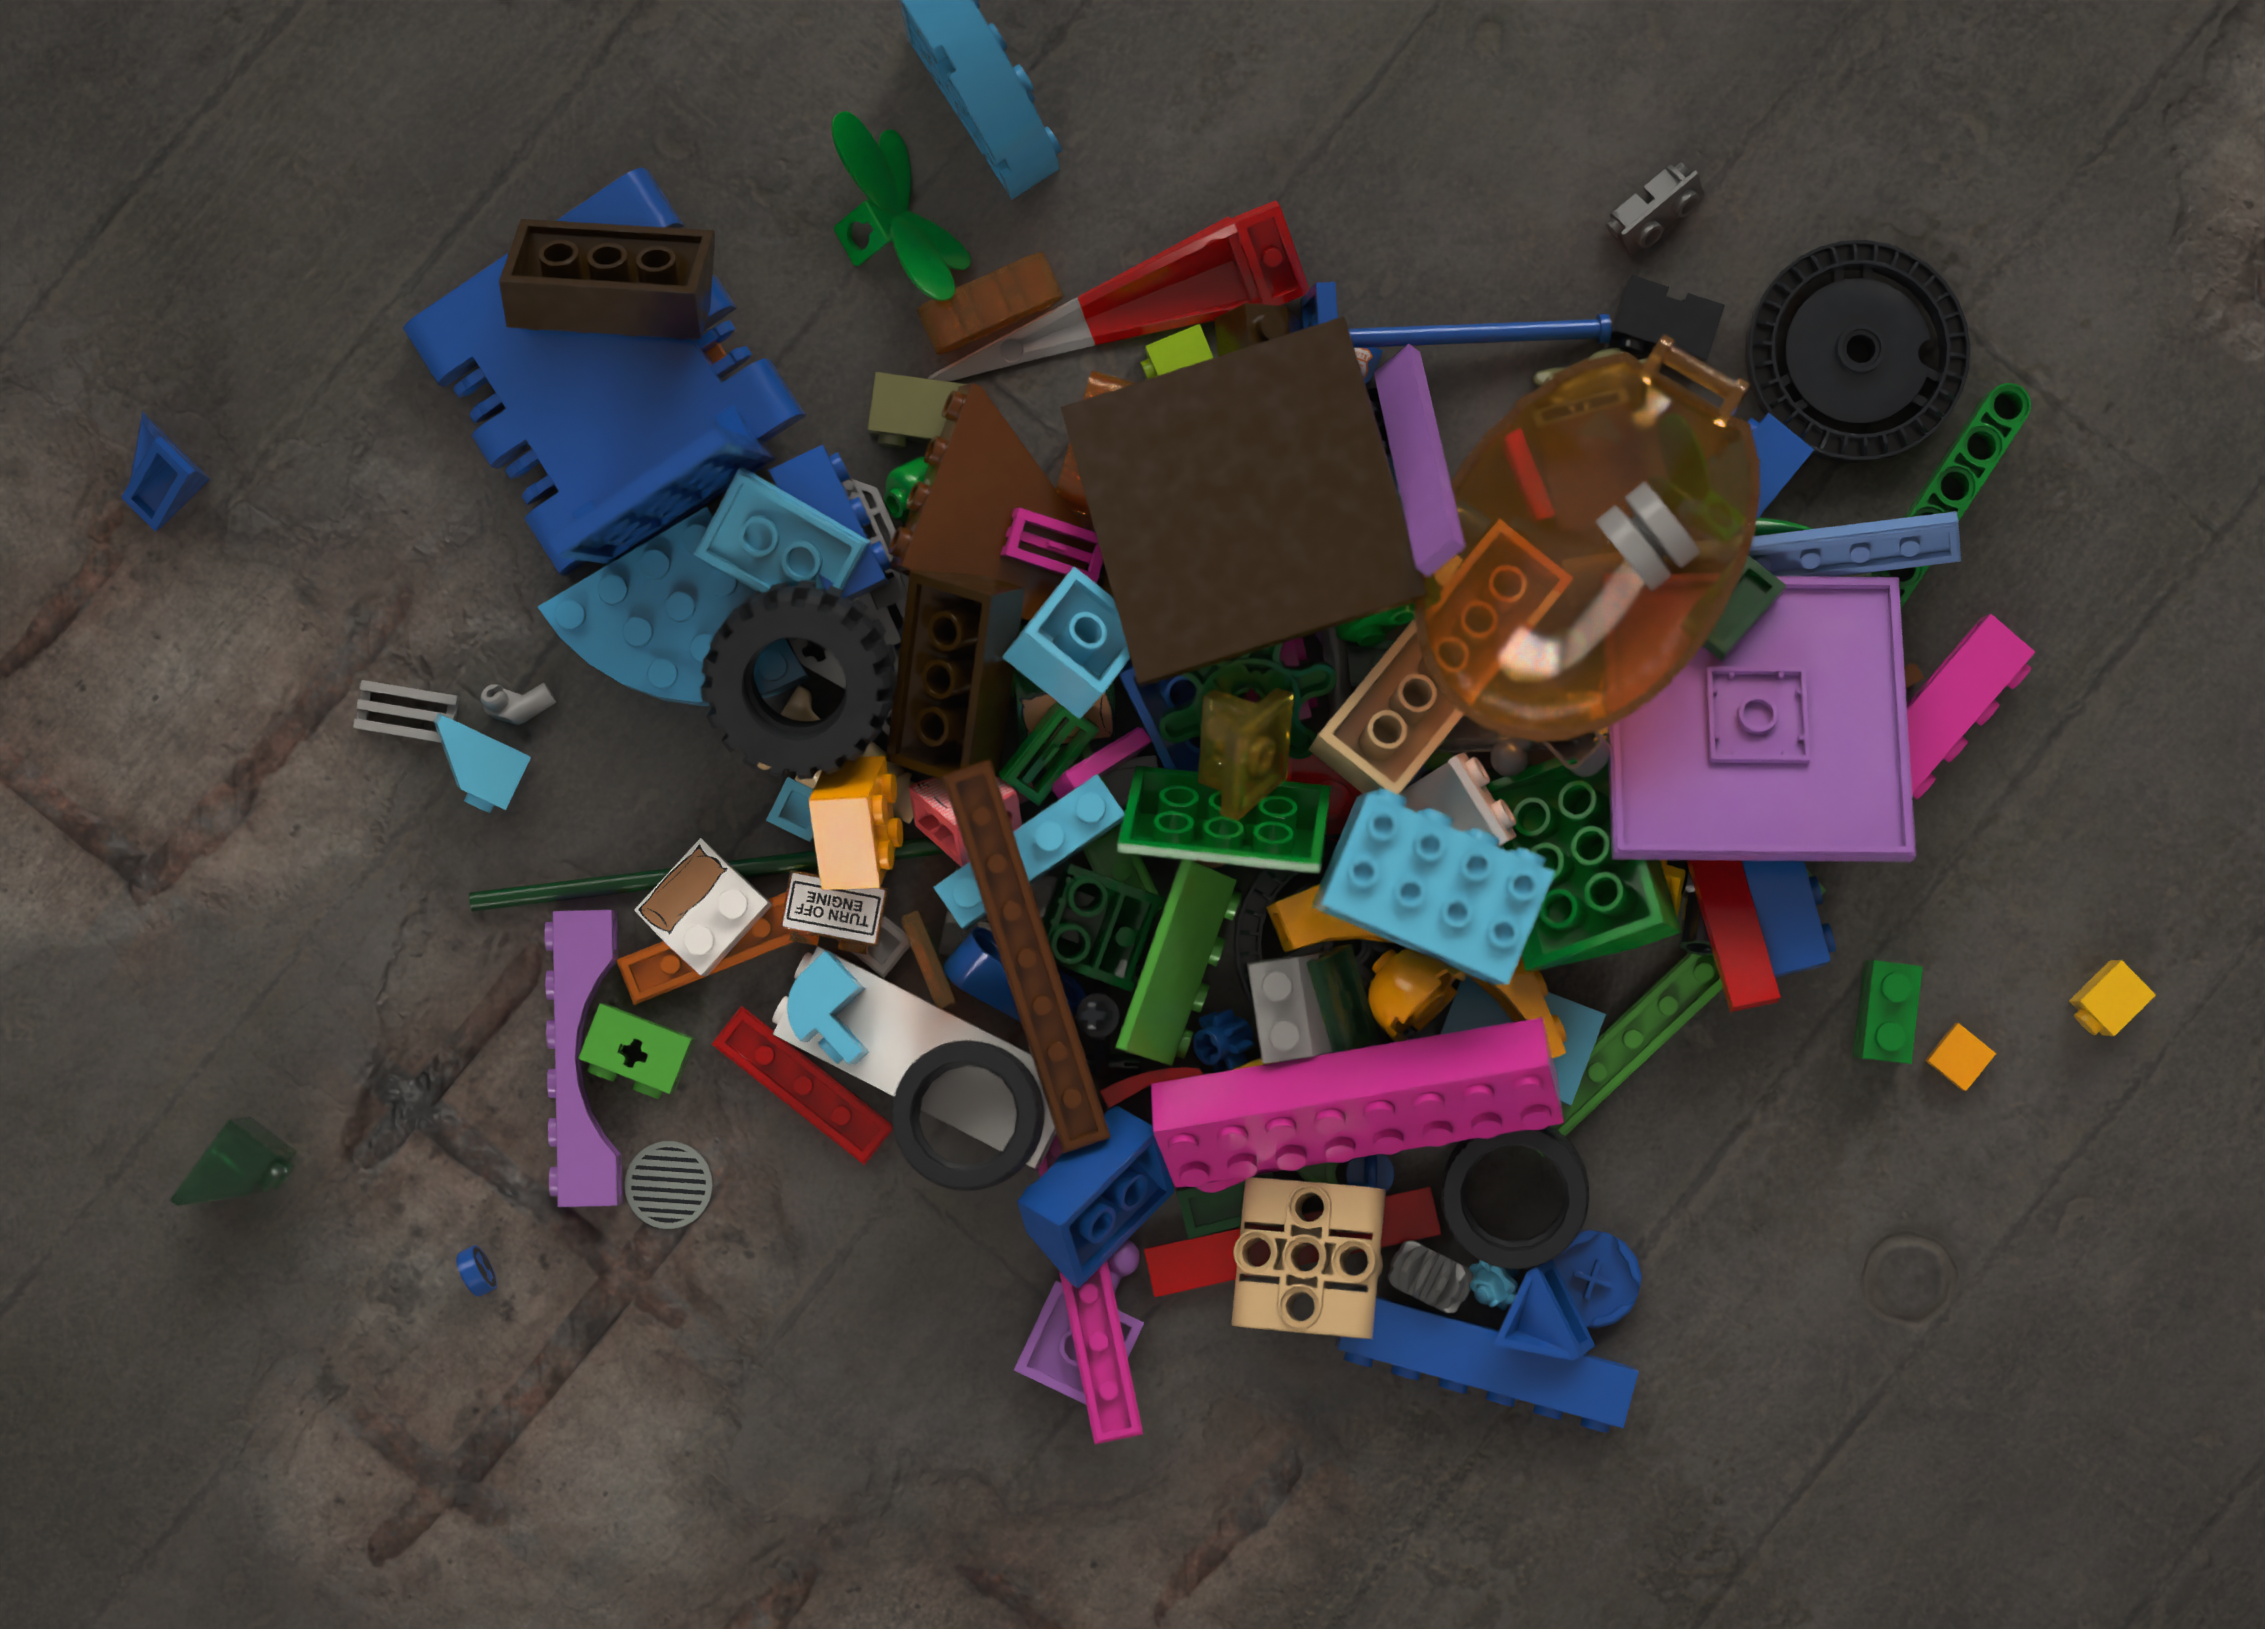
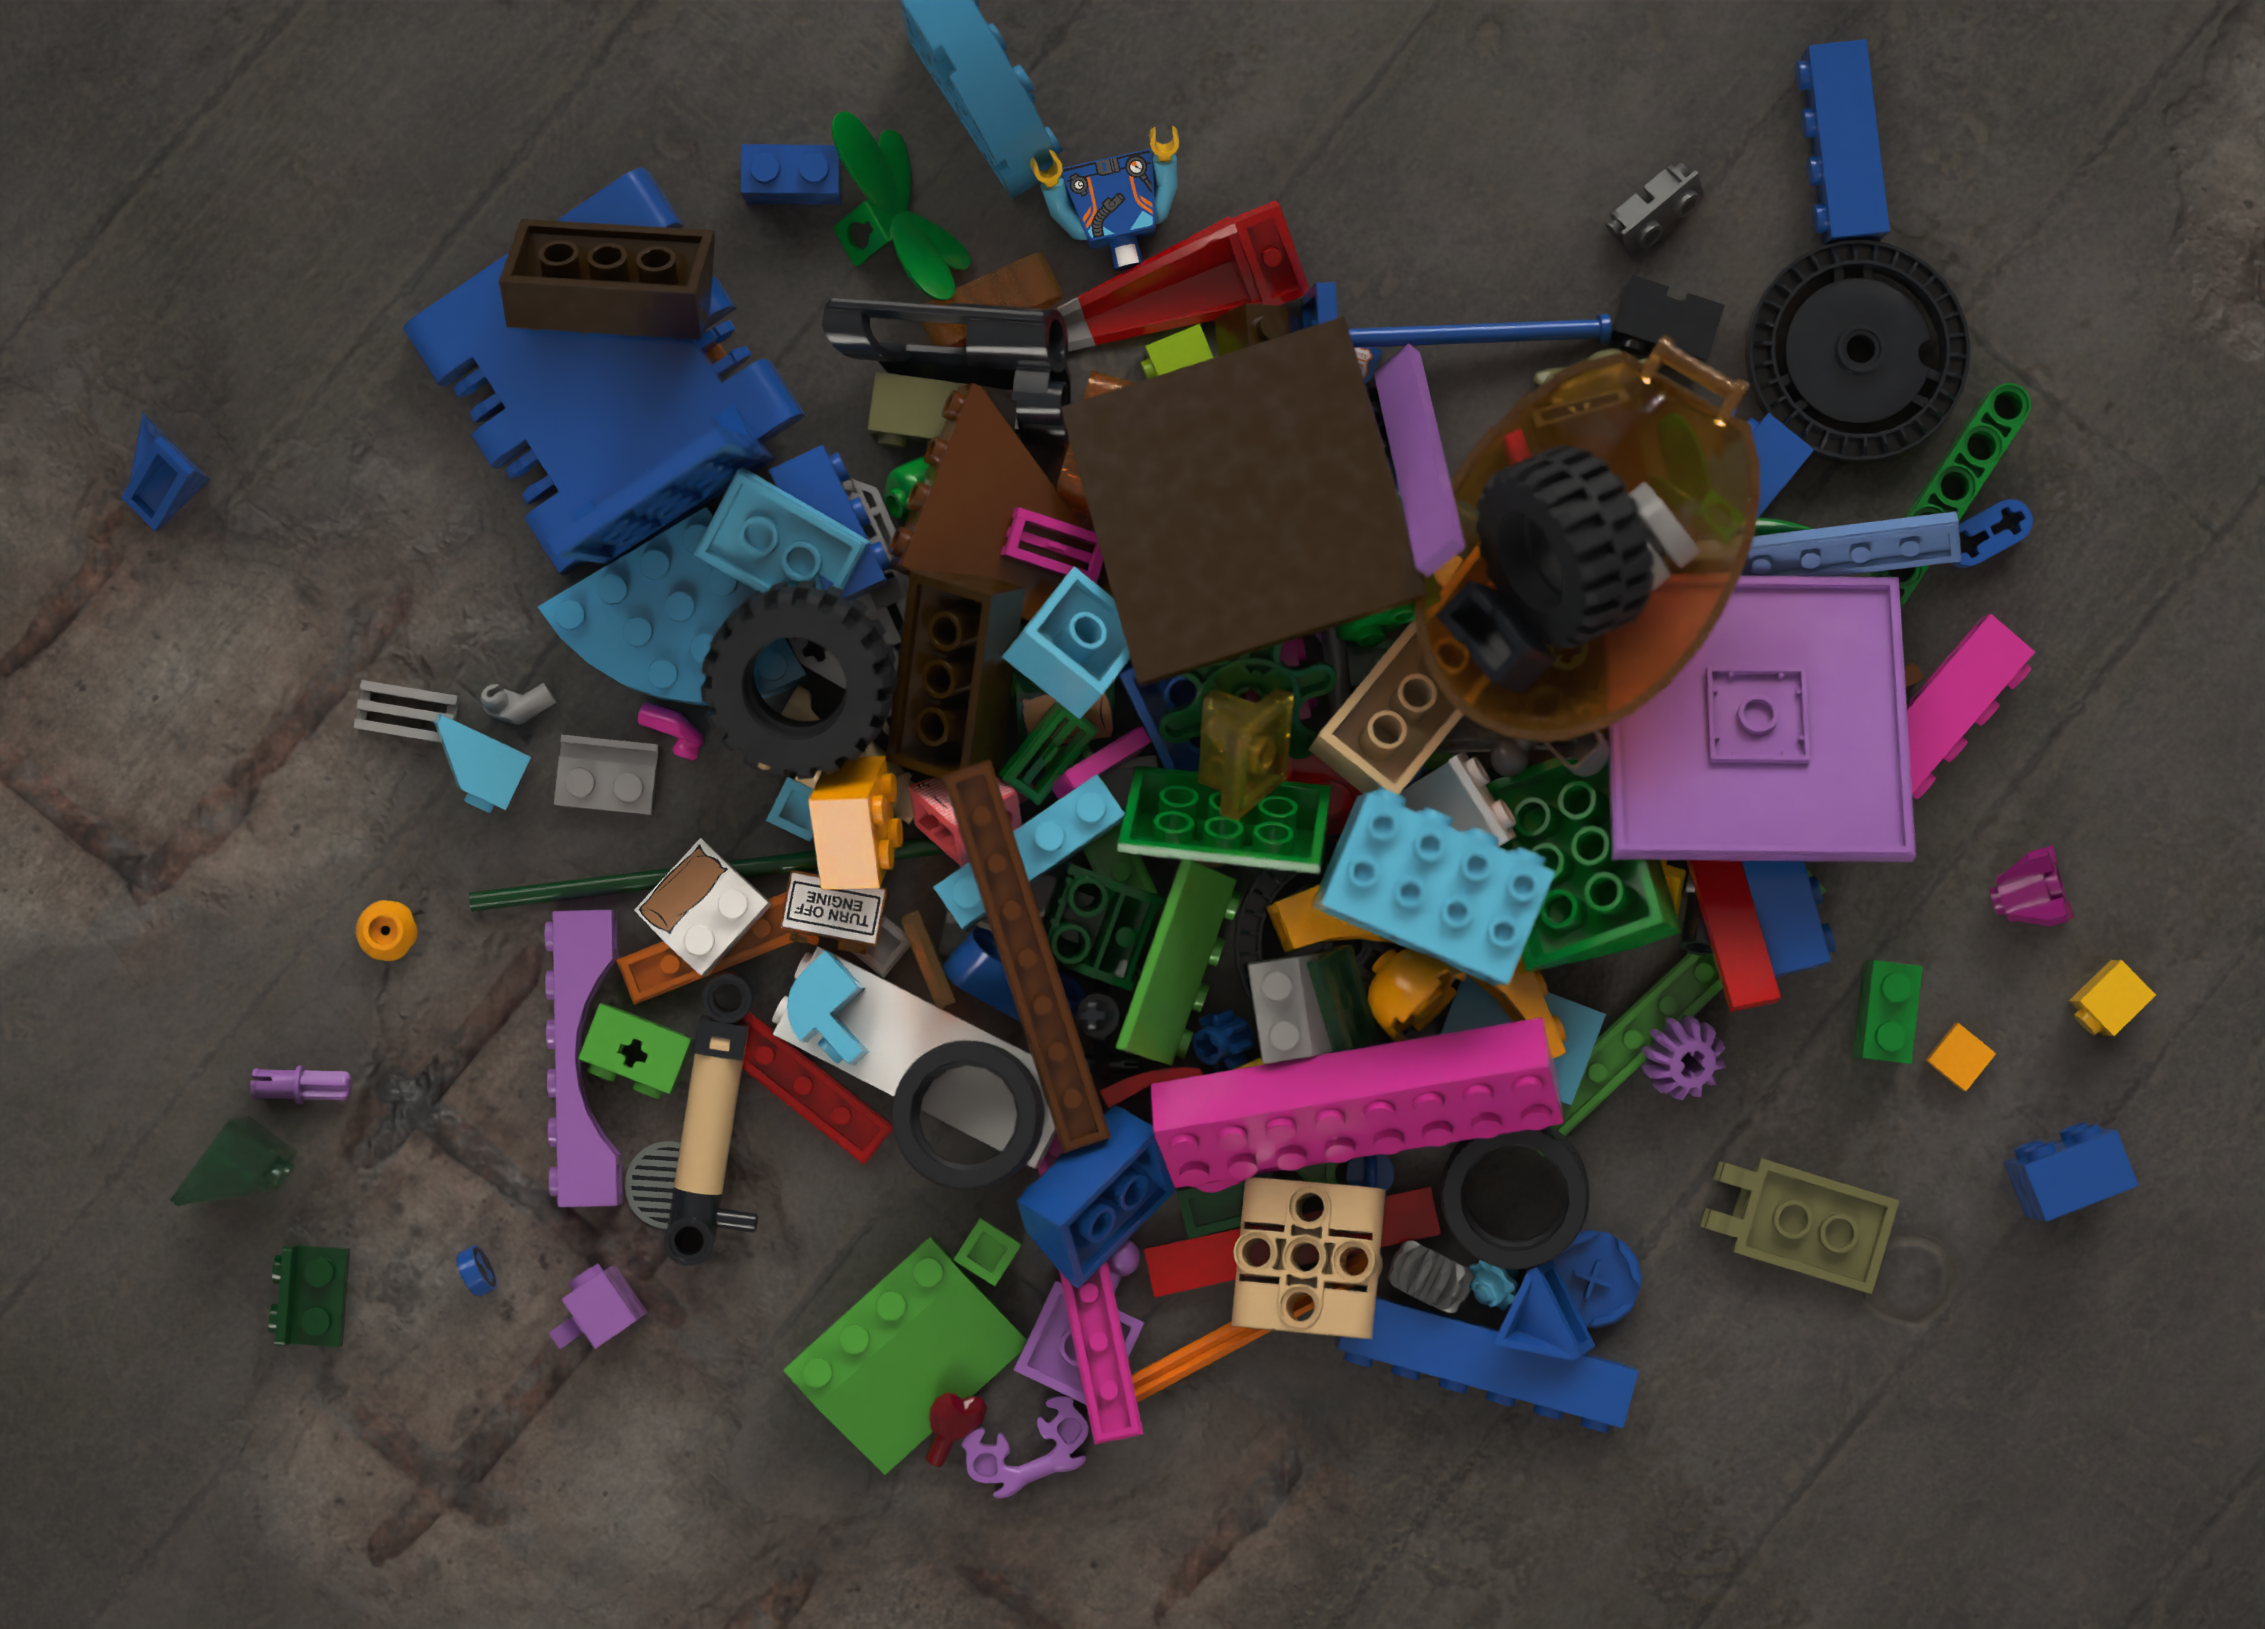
dark green tile [1684,555,1787,661] -> none
none -> medium lavender axle [250,1065,352,1105]
none -> dark green bracket [268,1244,350,1347]
none -> light orange plate [356,900,418,961]
none -> medium lavender brick [549,1264,648,1349]
none -> light grey plate [554,735,660,815]
none -> dark pink arm [638,702,704,761]
none -> piece [664,970,759,1266]
none -> blue brick [741,144,843,205]
none -> bright green slope [783,1234,1028,1475]
none -> black panel [822,298,1071,448]
none -> dark red rock [925,1392,987,1467]
none -> bright green panel [954,1217,1023,1286]
none -> medium lavender helmet [961,1394,1089,1498]
none -> torso [1030,126,1179,271]
none -> orange axle [1131,1251,1368,1403]
none -> black brick [1436,580,1557,695]
none -> black tyre [1476,445,1655,648]
none -> medium lavender gear [1640,1015,1727,1101]
none -> olive tile [1699,1157,1900,1294]
none -> blue brick [1795,39,1890,245]
none -> blue beam [1950,499,2033,568]
none -> magenta brick [1990,845,2075,927]
none -> blue brick [2003,1122,2139,1222]

